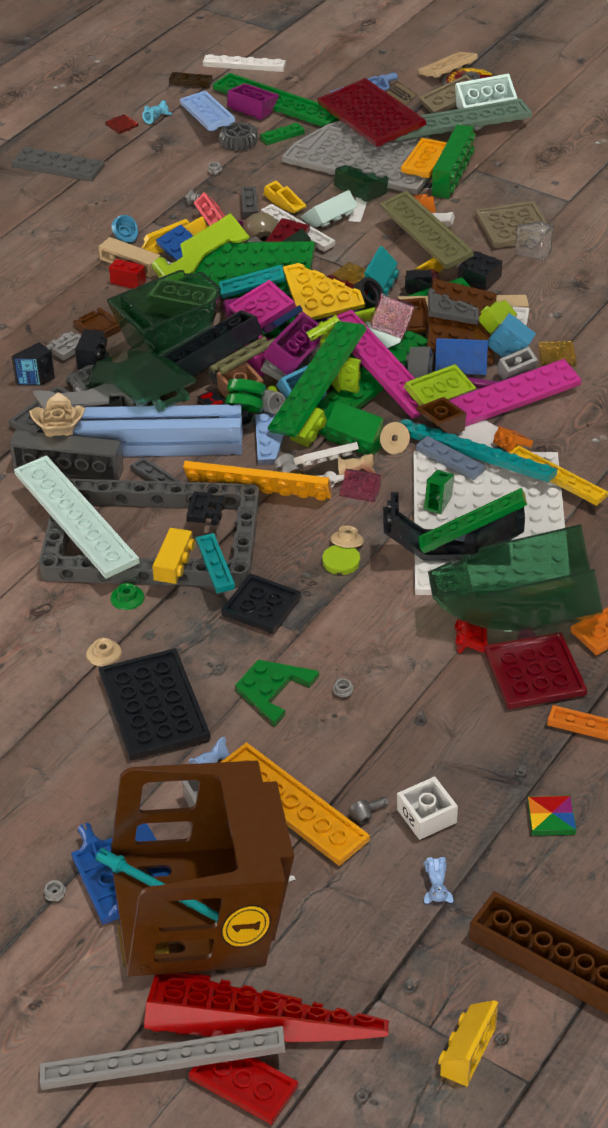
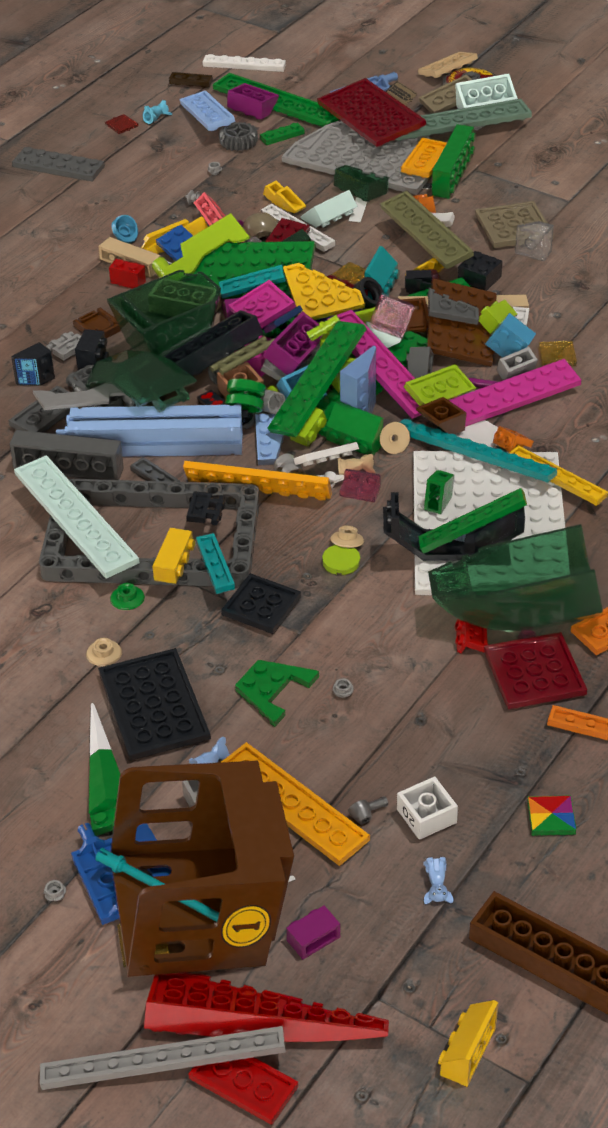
tan brick [29,392,85,437] -> none
dark grey plate [241,186,258,217] -> none
sand blue plate [416,436,485,480] -> none
blue plate [435,338,488,375] -> none
none -> green plate [89,703,121,836]
none -> magenta brick [286,905,341,960]
none -> medium blue slope [340,346,376,414]

